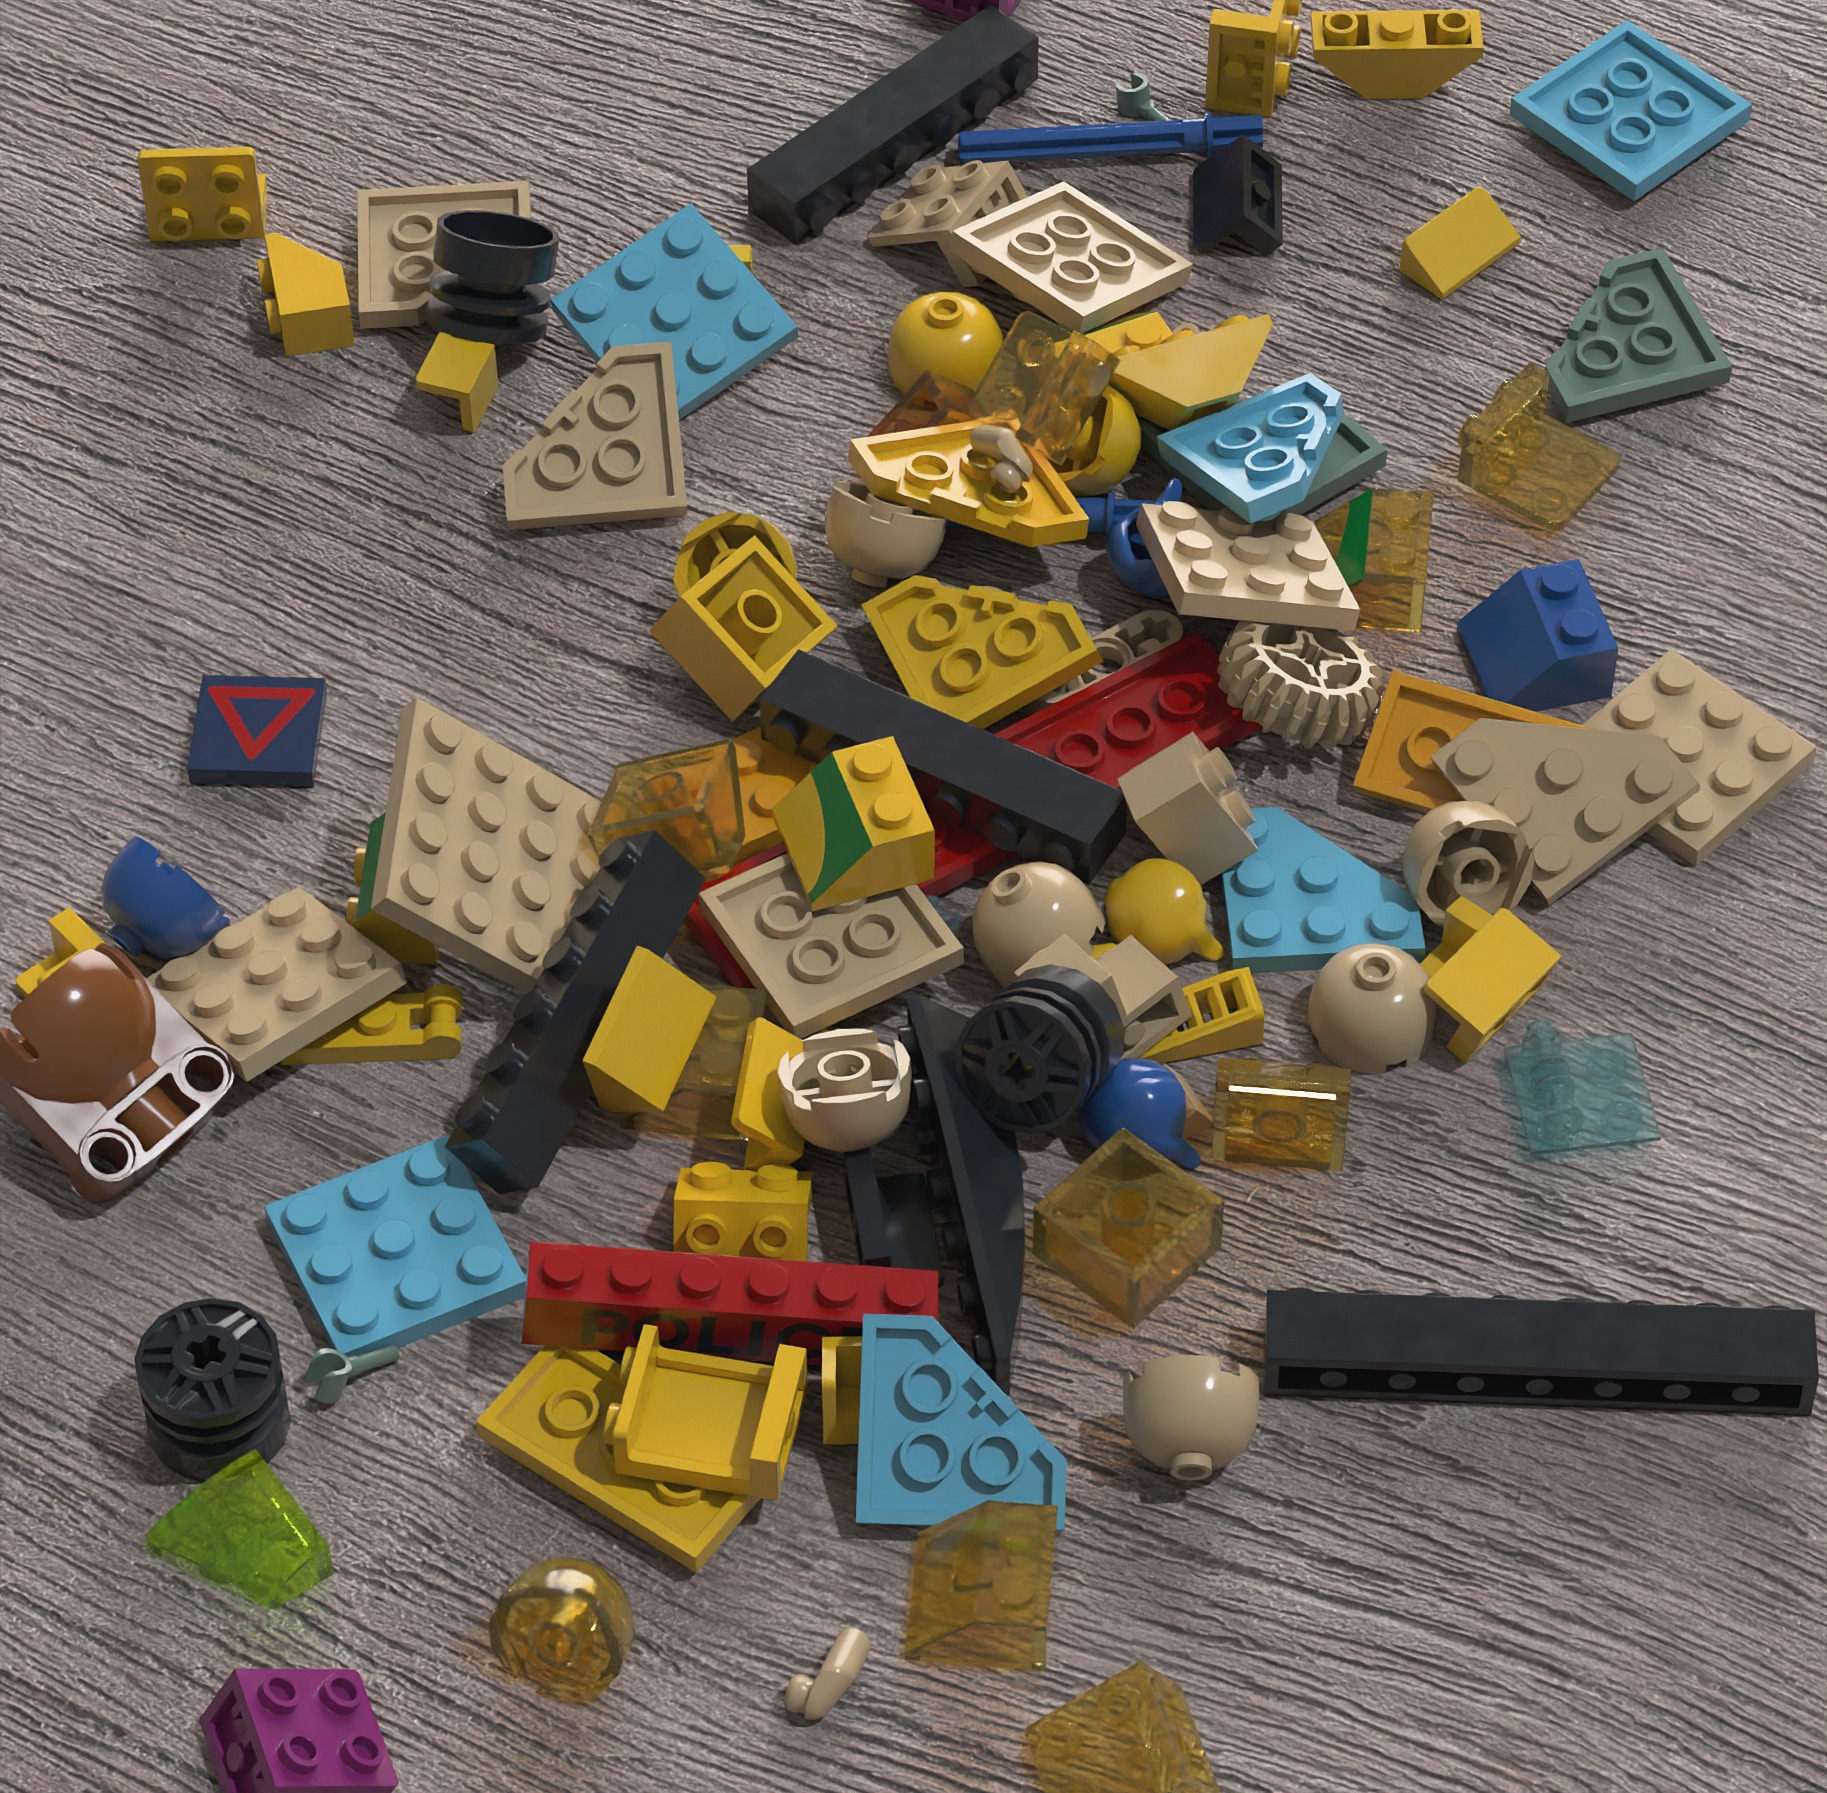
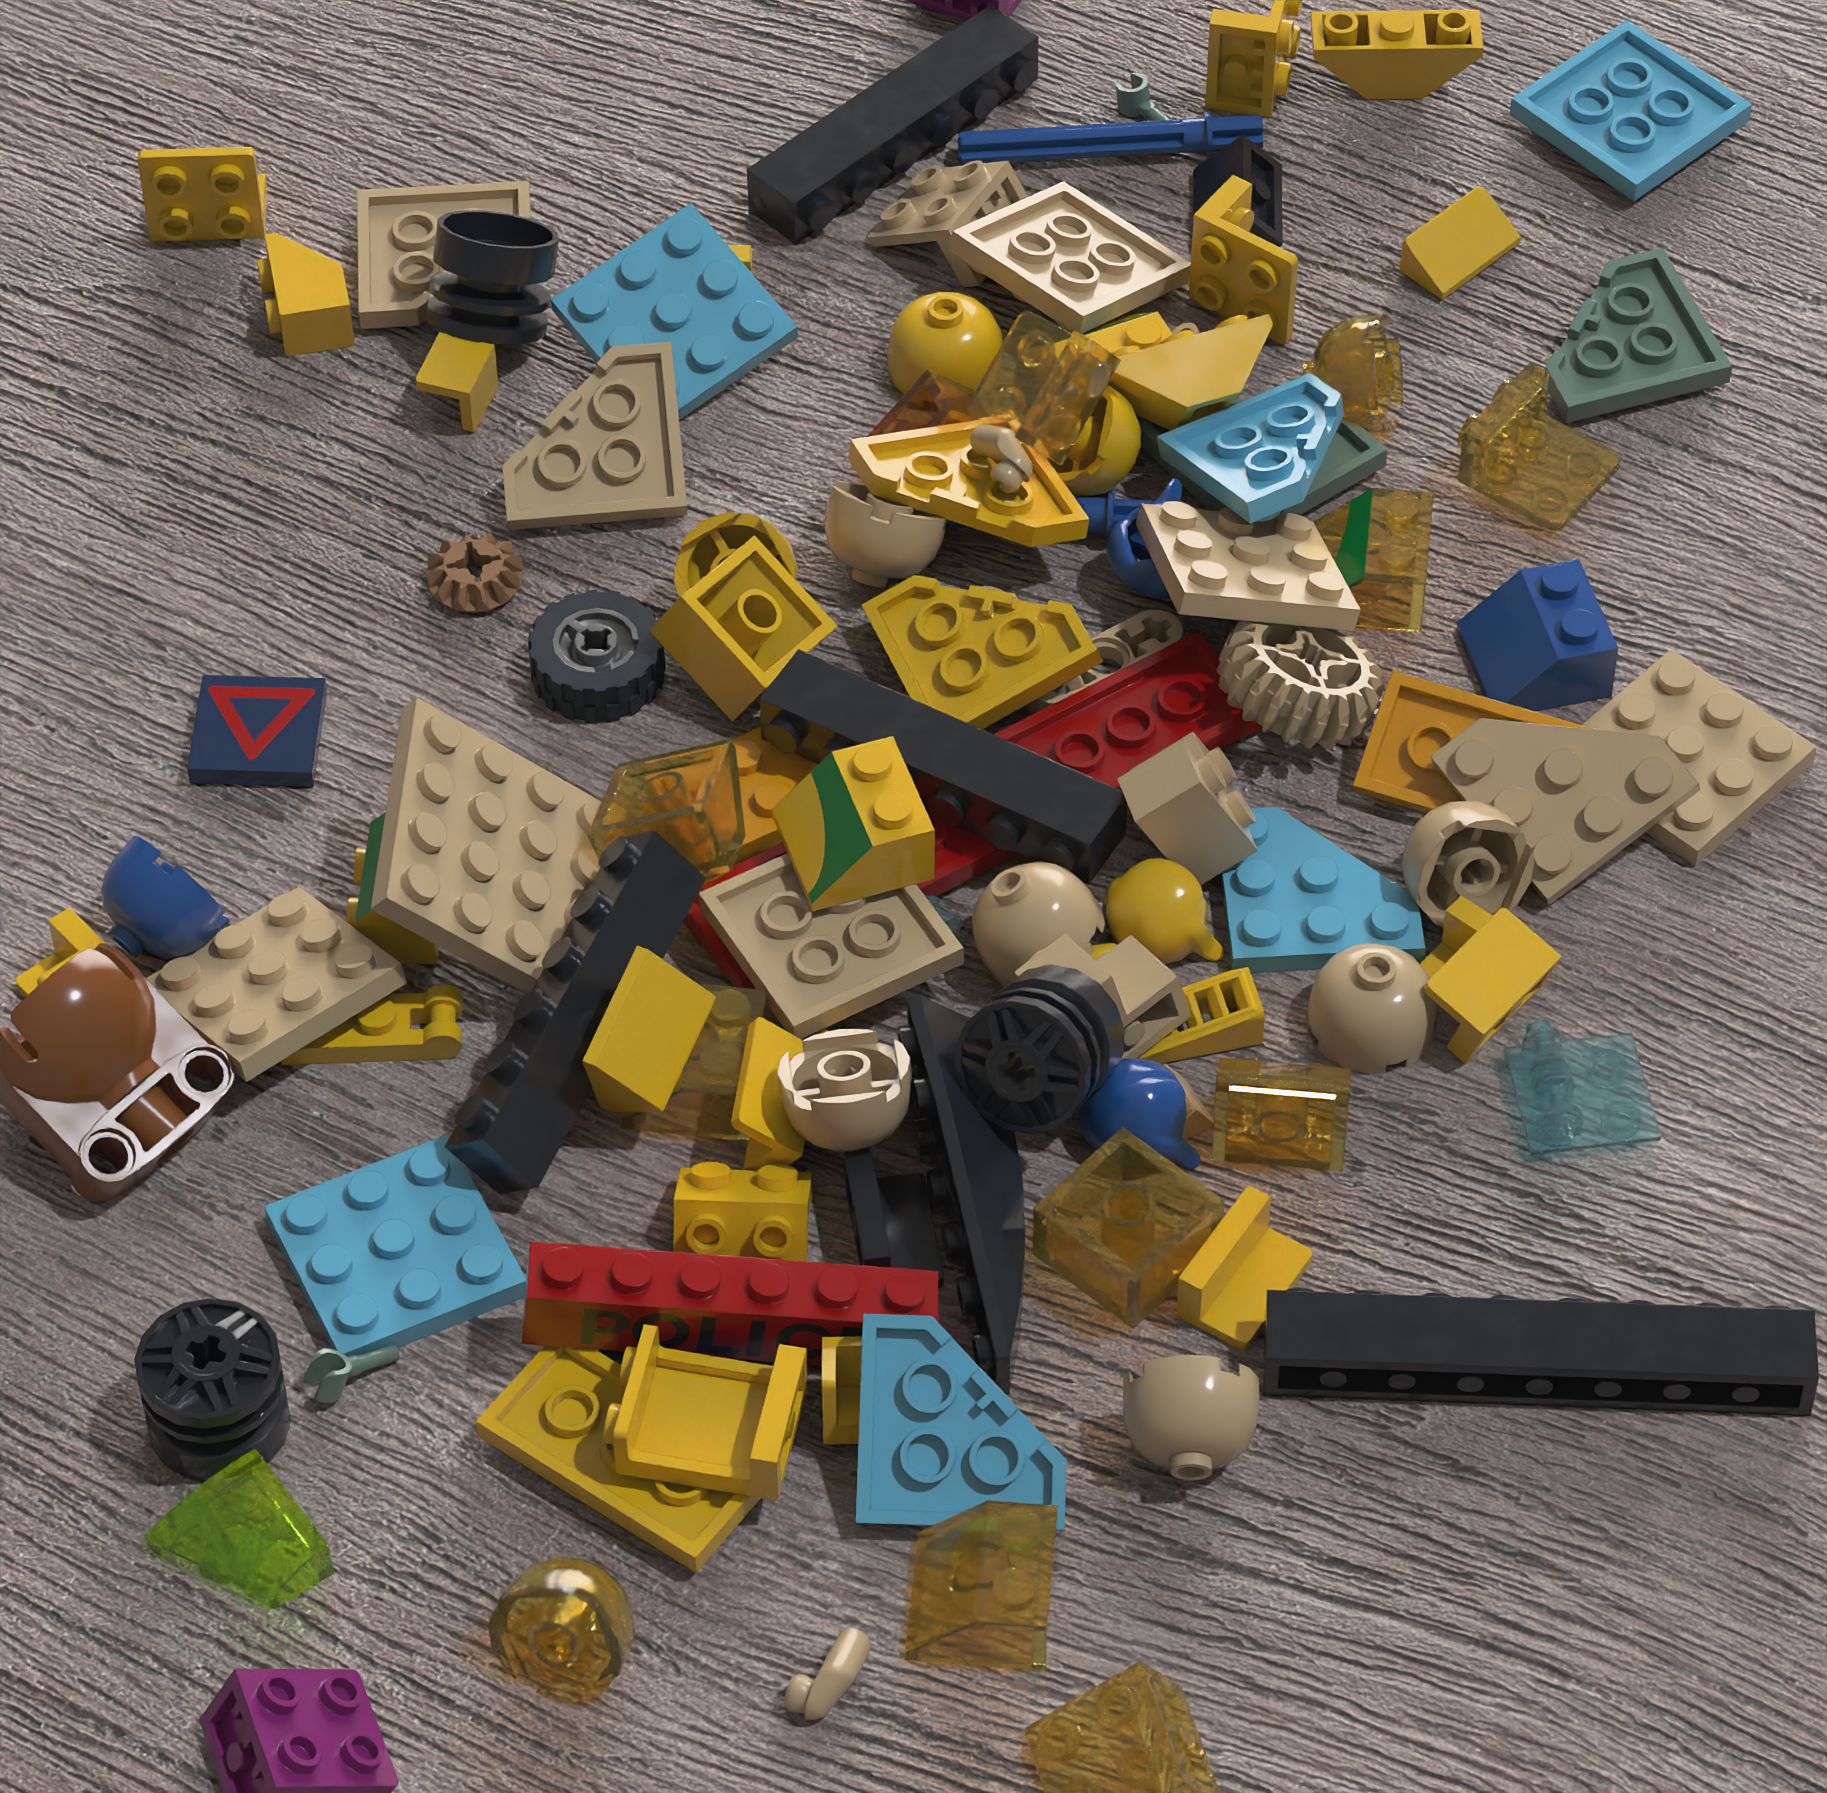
none -> medium nougat gear [426,531,523,612]
none -> black wheel [528,589,666,724]
none -> yellow panel [1176,1185,1312,1350]
none -> yellow bracket [1189,175,1298,345]
none -> clear yellow cylinder [1303,314,1403,434]

